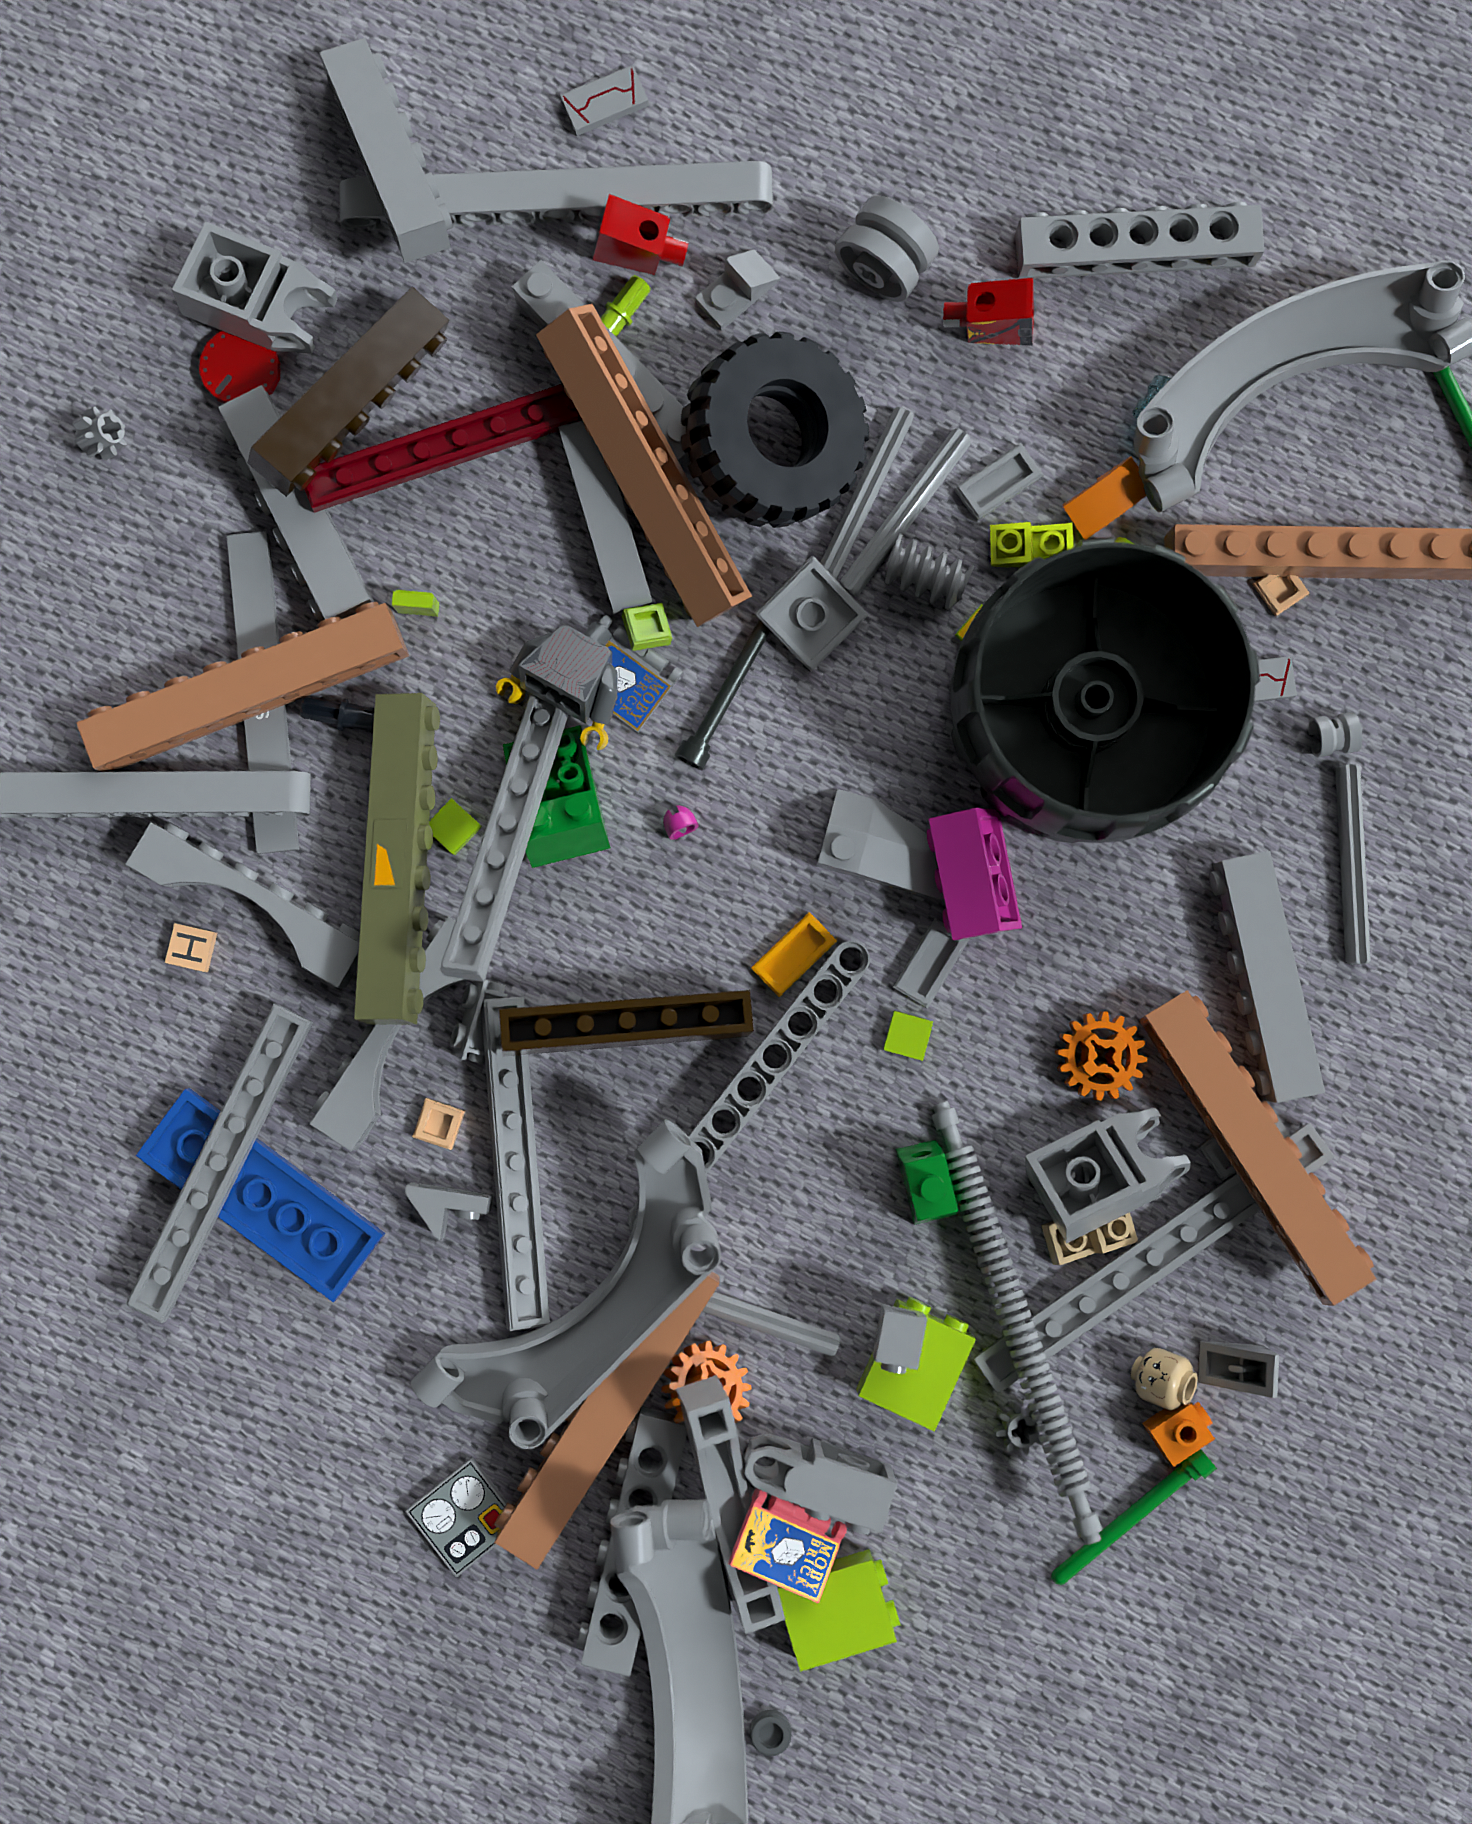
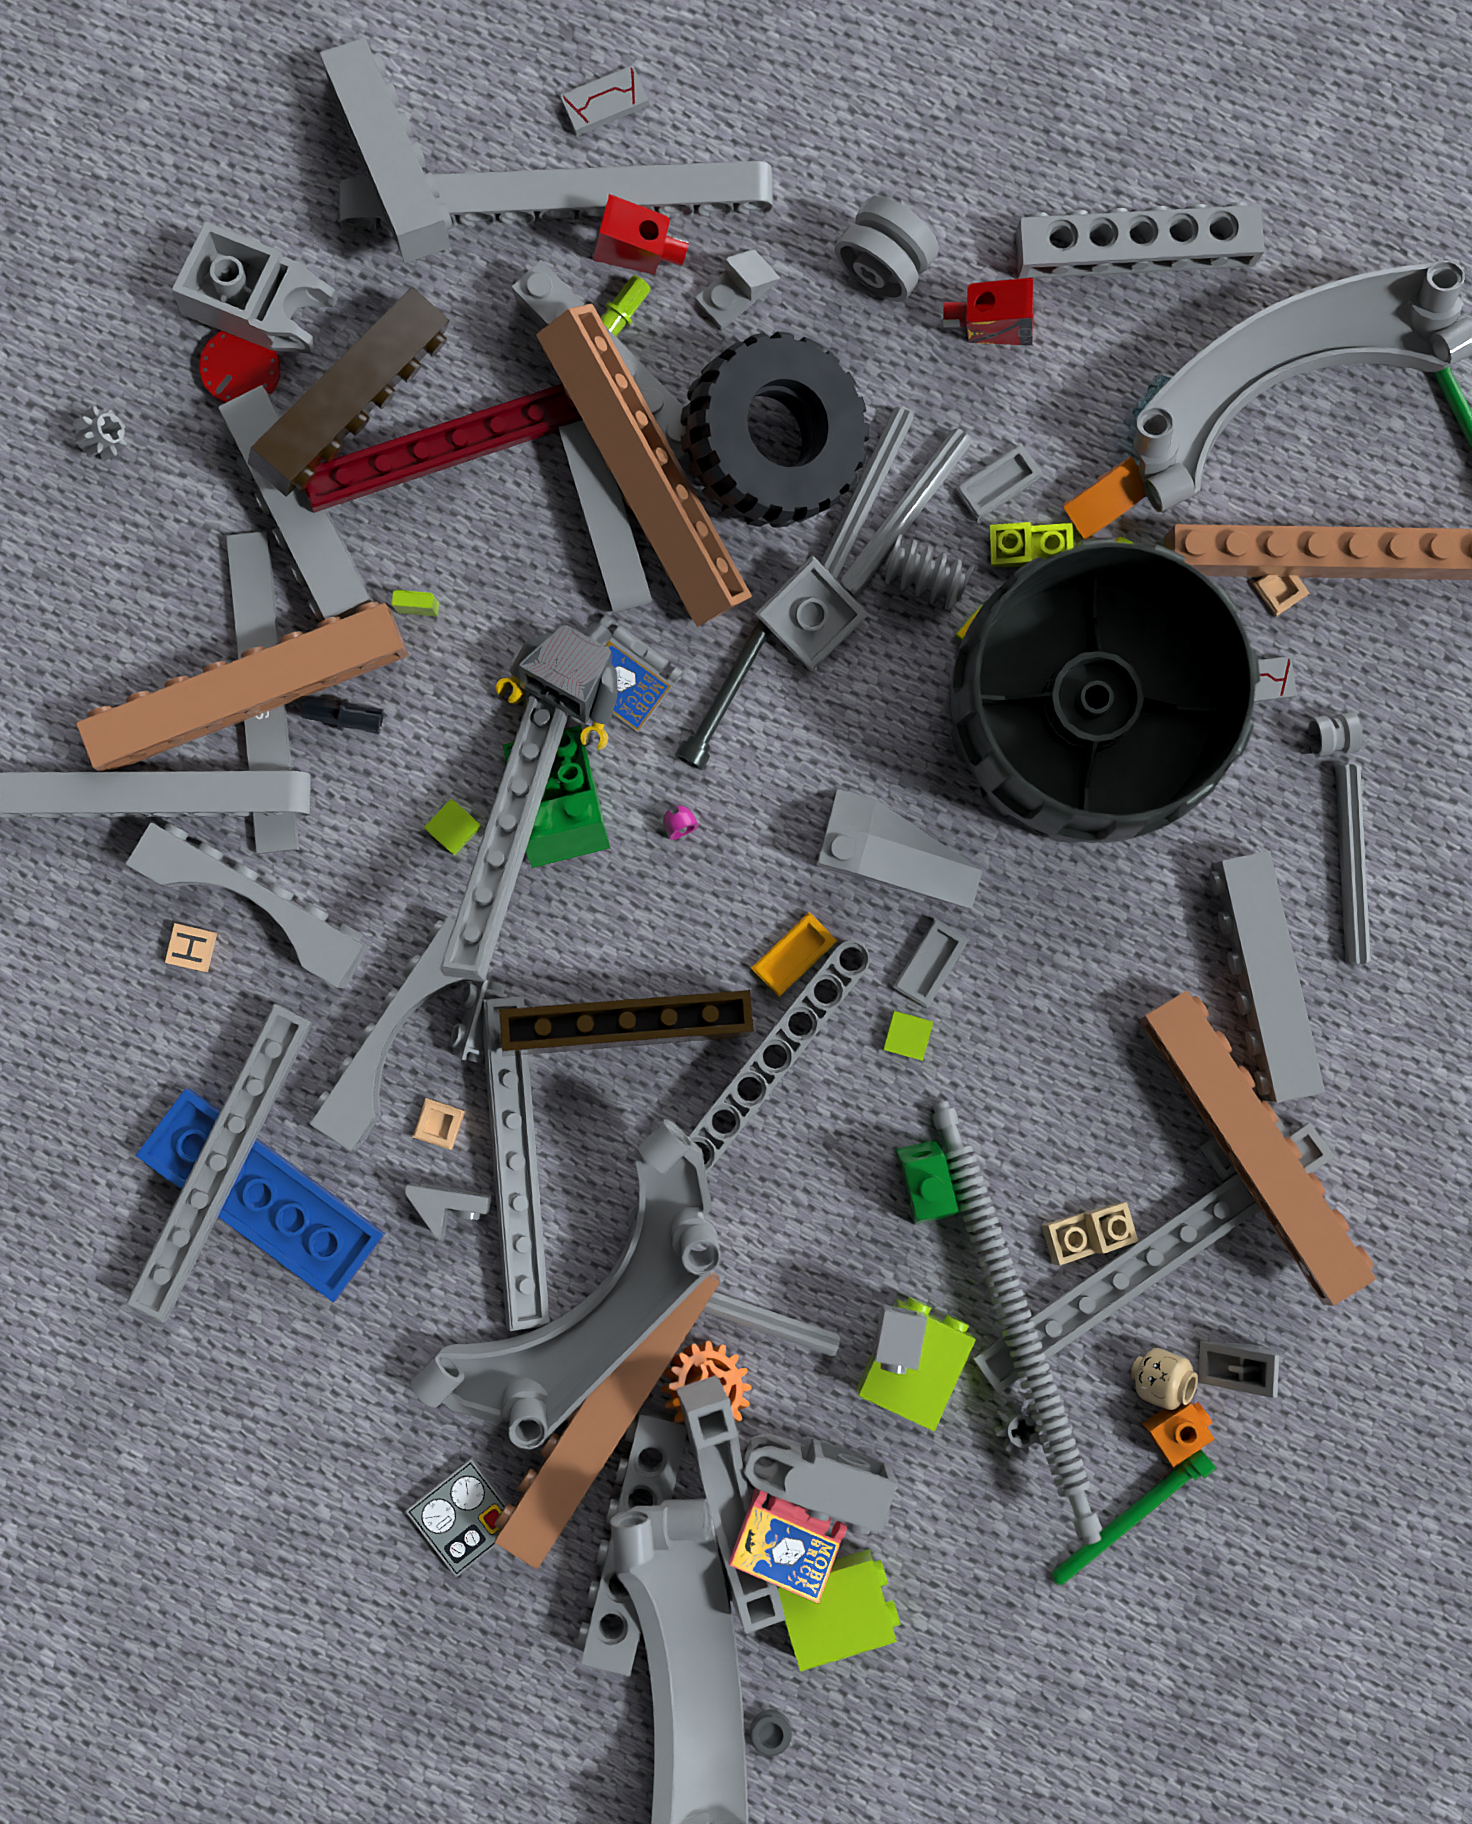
olive brick [354,693,440,1025] -> none
lime tile [622,603,673,651] -> none
dark pink slope [927,808,1022,940] -> none
light grey brick [1025,1108,1191,1243] -> none
orange gear [1055,1011,1147,1101] -> none

